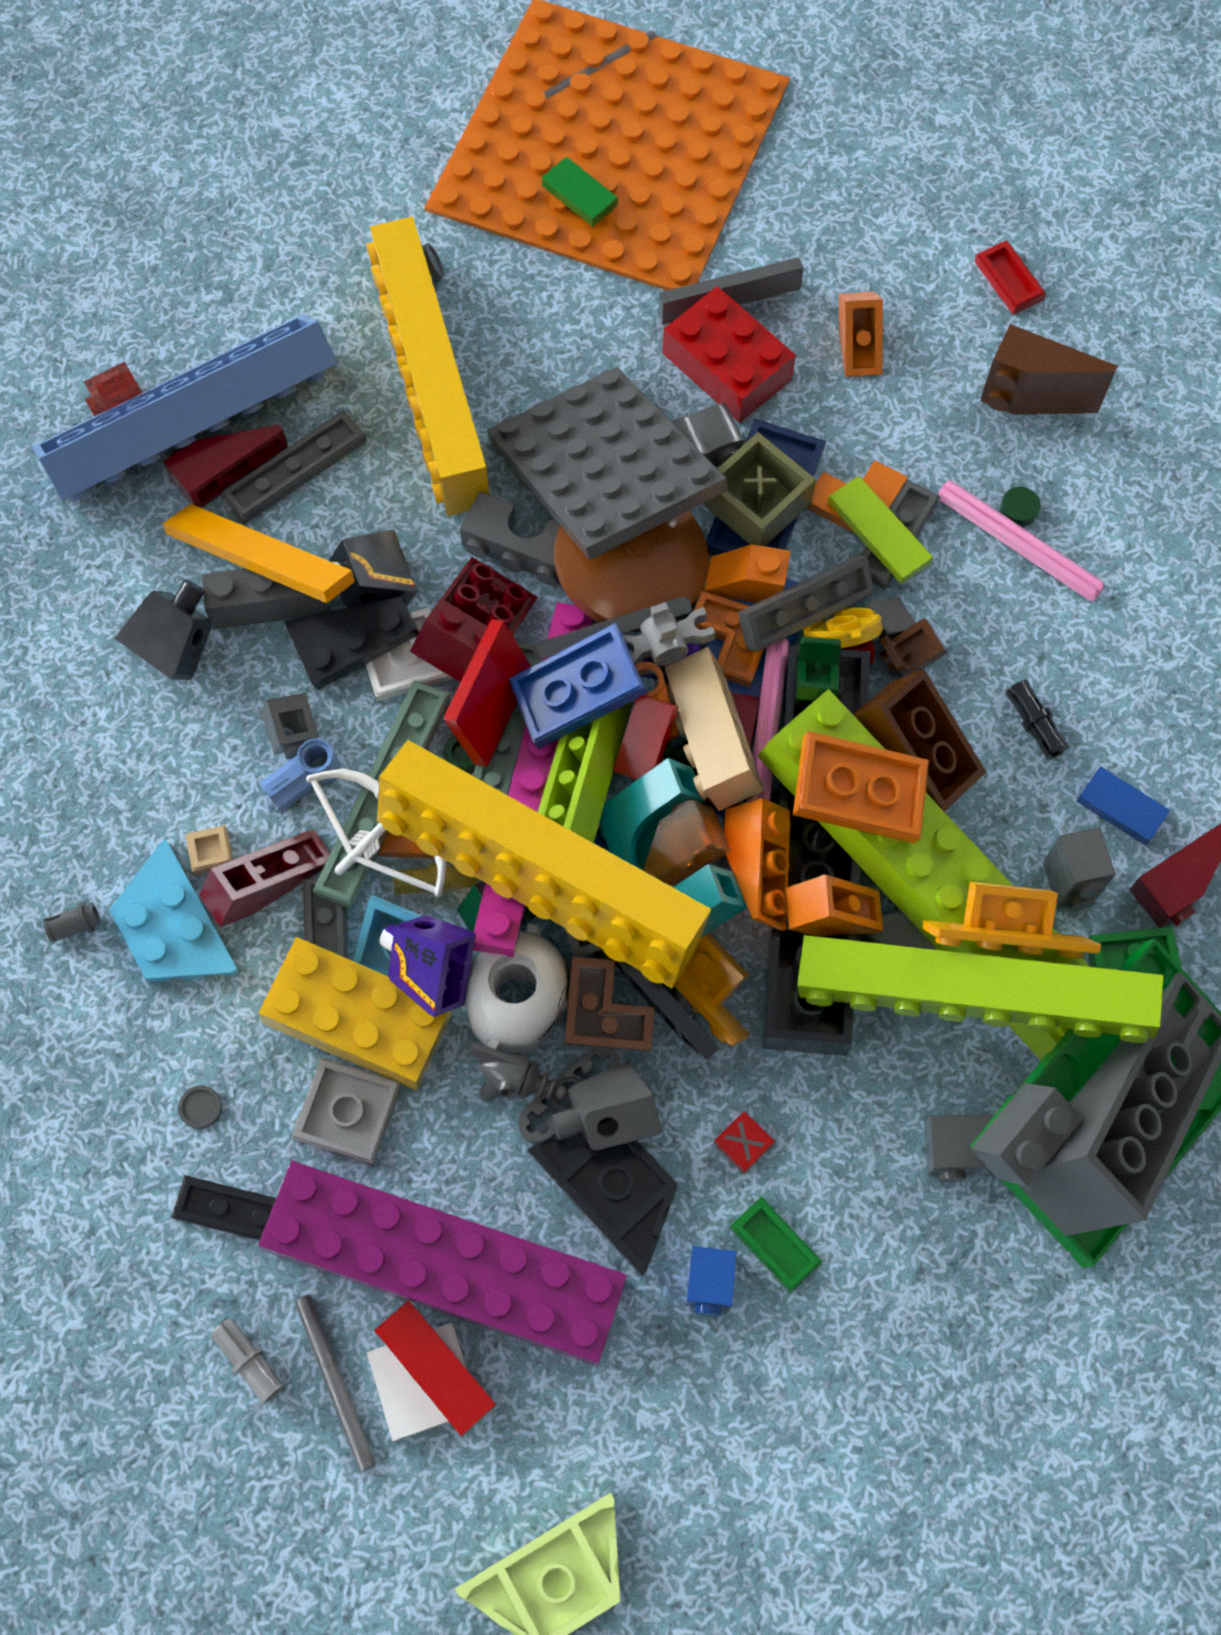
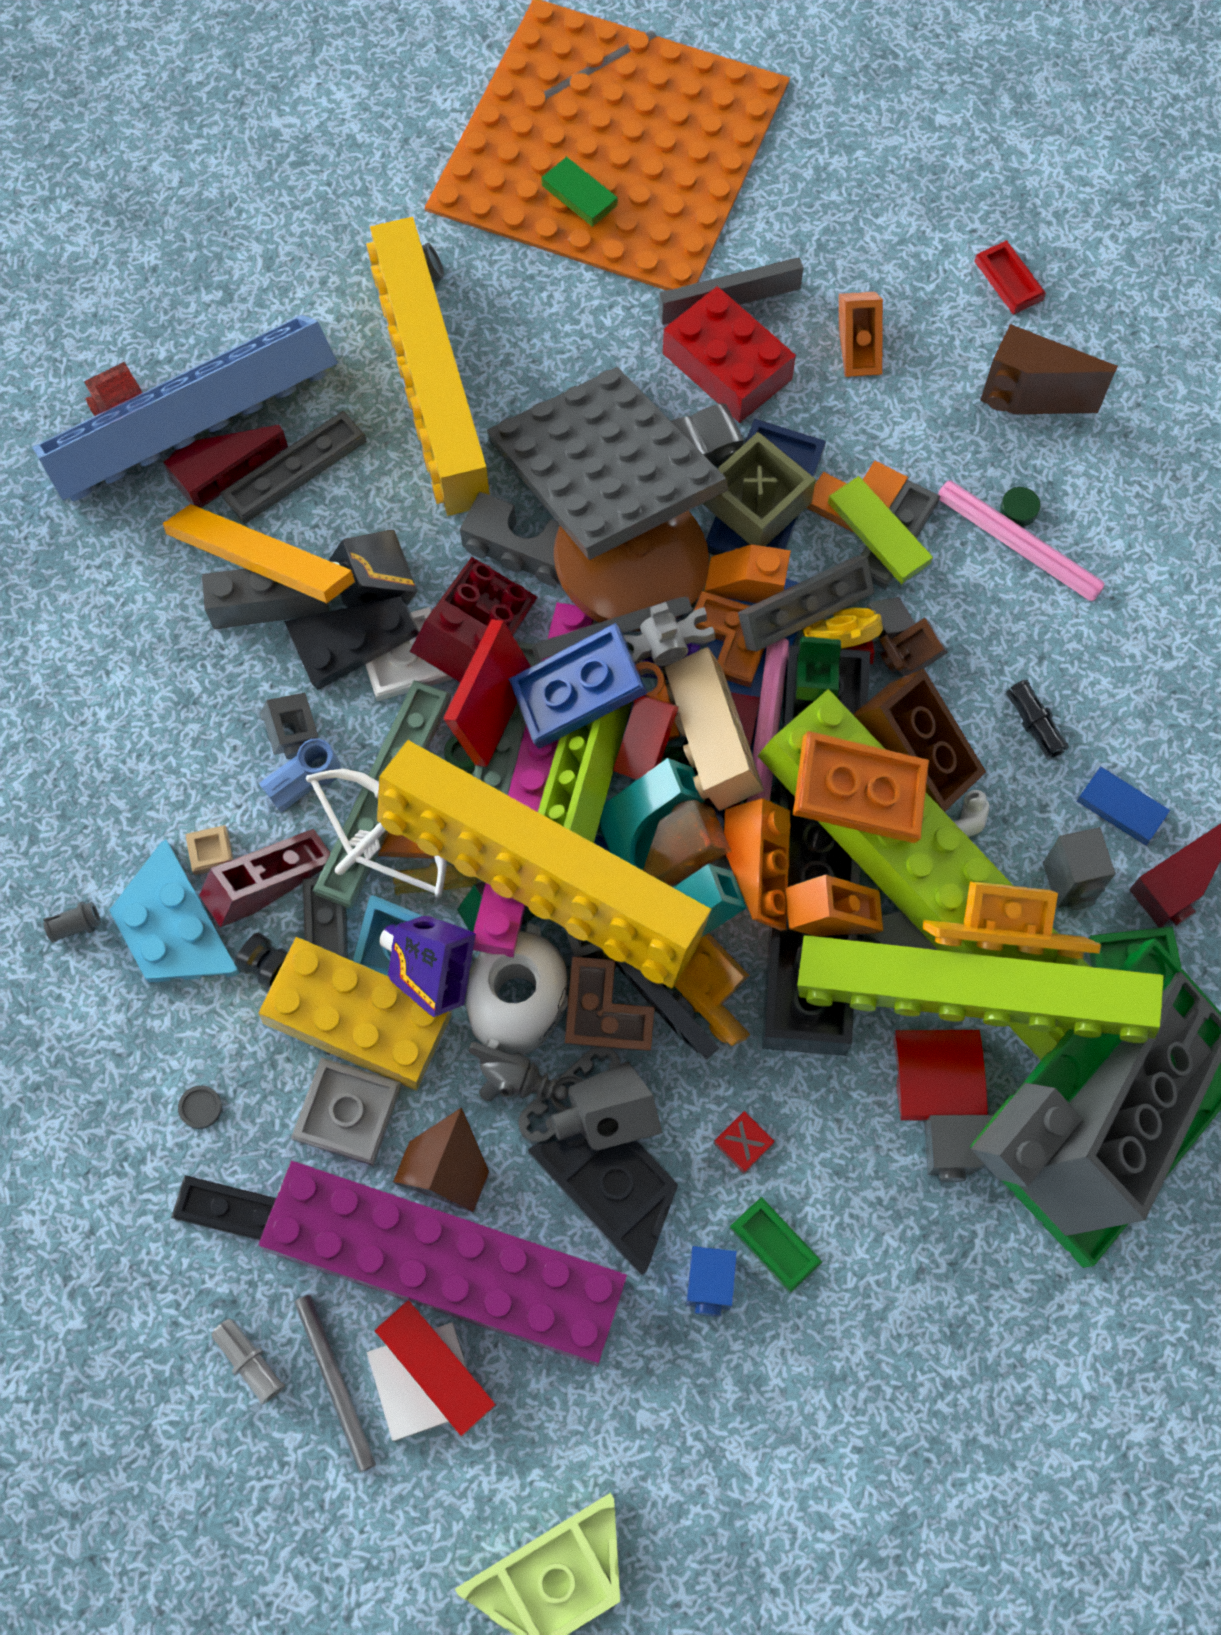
black torso [115,579,212,680] -> none
none -> black wheel [235,932,288,990]
none -> reddish brown slope [393,1107,490,1213]
none -> red slope [894,1030,988,1121]
none -> white arm [954,790,989,838]

